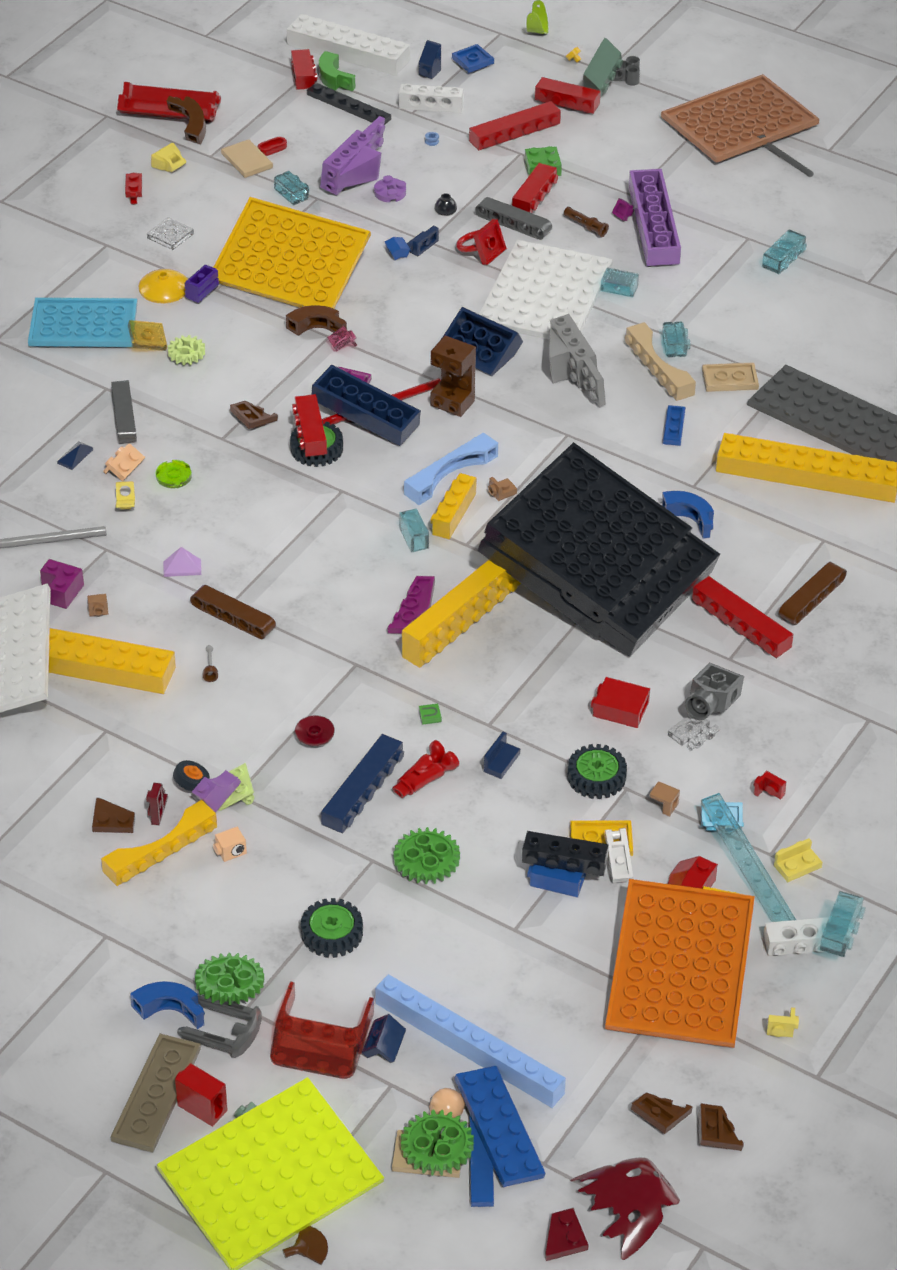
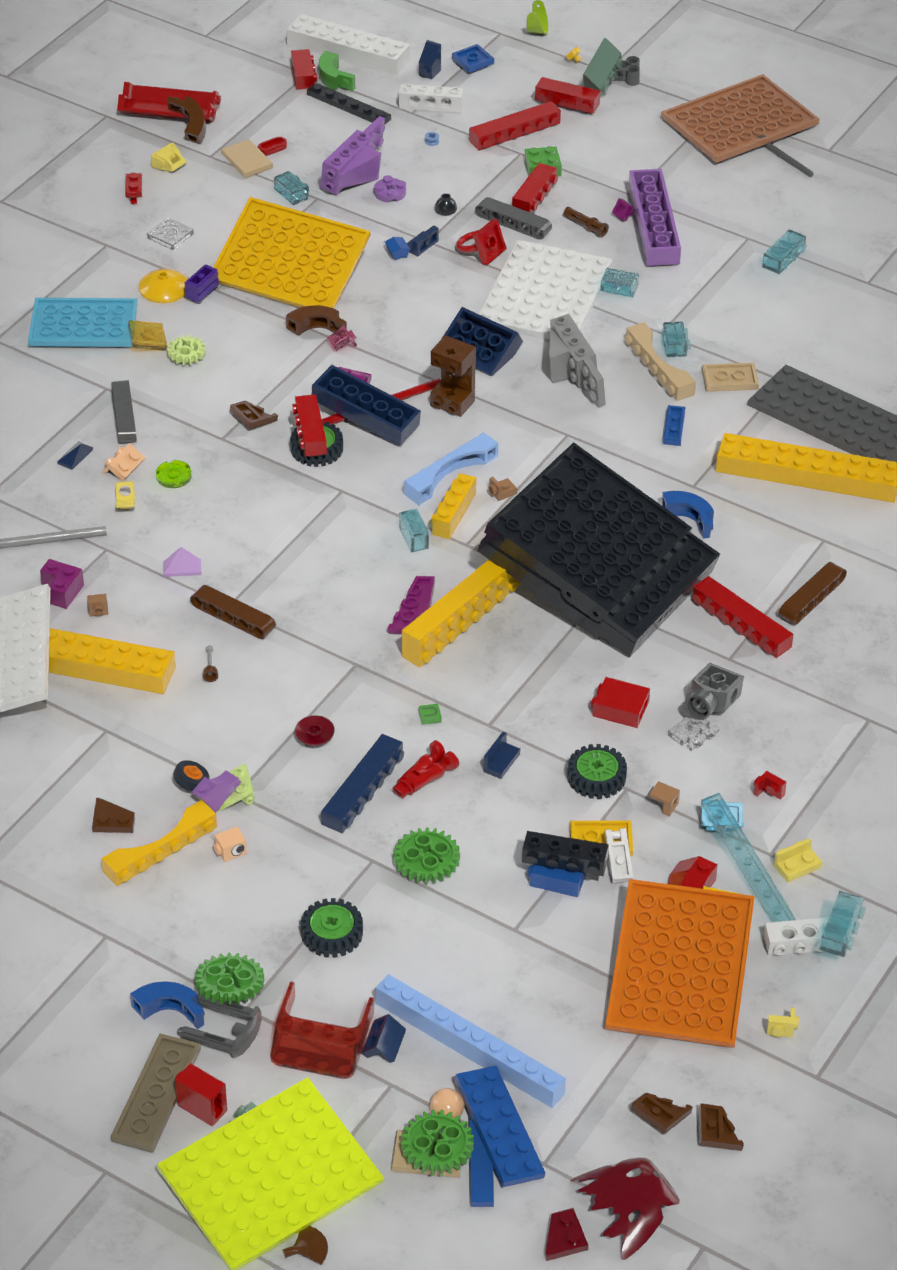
dark red wing [146,782,168,826] -> none

